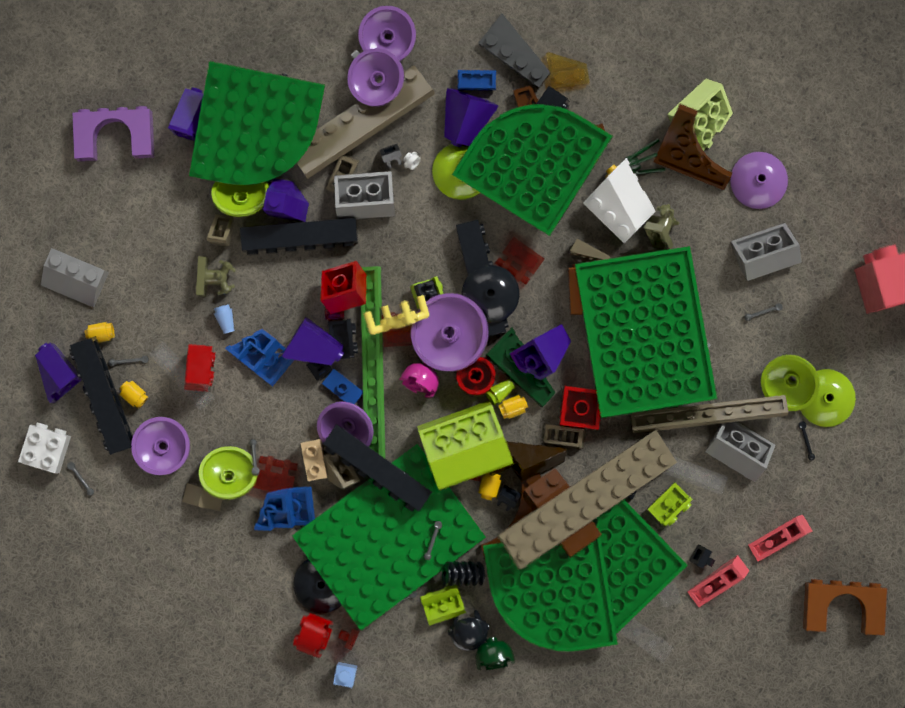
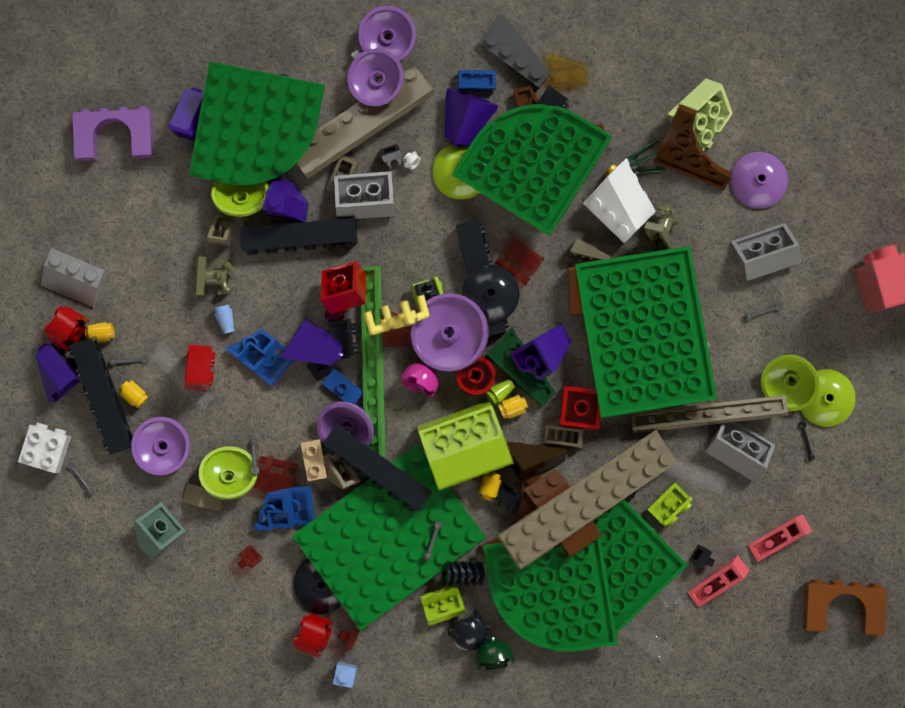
none -> red brick [44,306,89,351]
none -> sand green slope [134,502,186,560]
none -> clear red tile [237,544,263,569]

